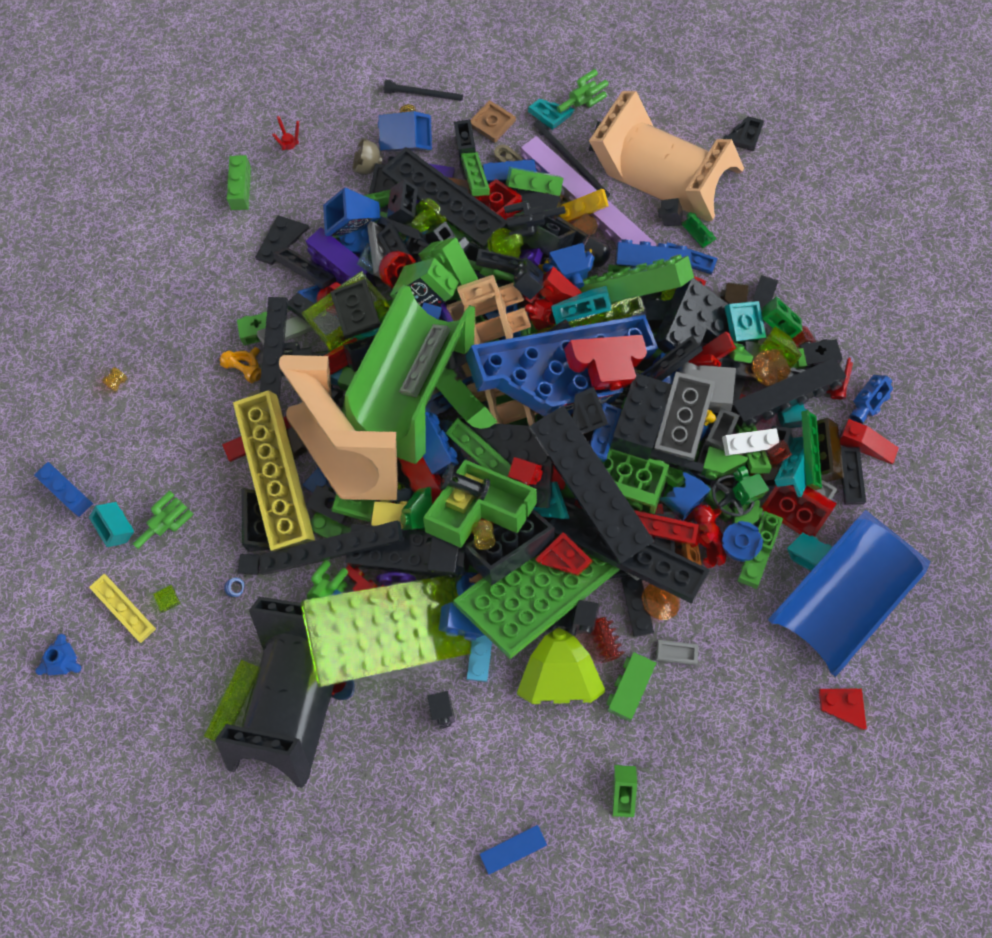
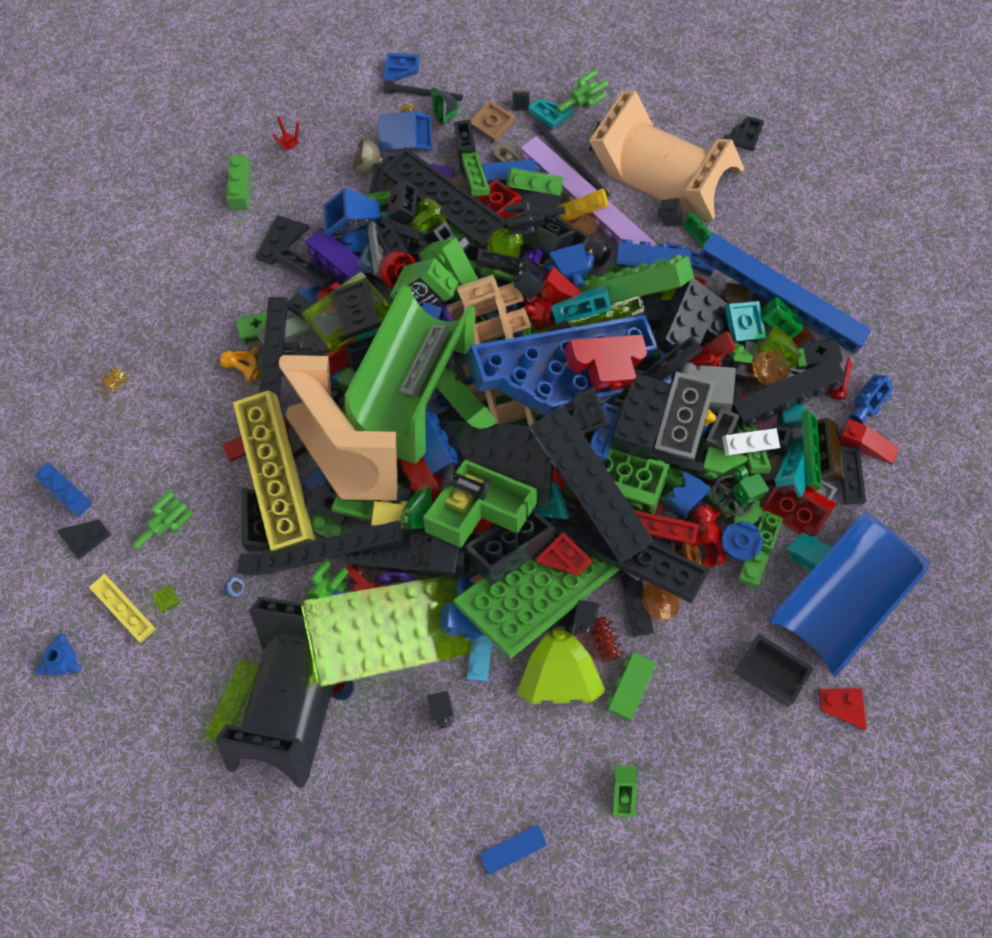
teal brick [89,502,134,547] -> none
bright green tile [445,418,511,478] -> none
clear yellow wheel [472,520,495,550] -> none
red brick [508,457,542,486] -> none
light grey tile [656,640,699,666] -> none
clear red tile [767,440,792,465] -> none
none -> black wing [57,519,111,559]
none -> blue wing [383,52,420,83]
none -> green hat [431,87,459,126]
none -> black tile [513,91,529,110]
none -> blue brick [697,233,871,353]
none -> black piece [733,633,814,707]

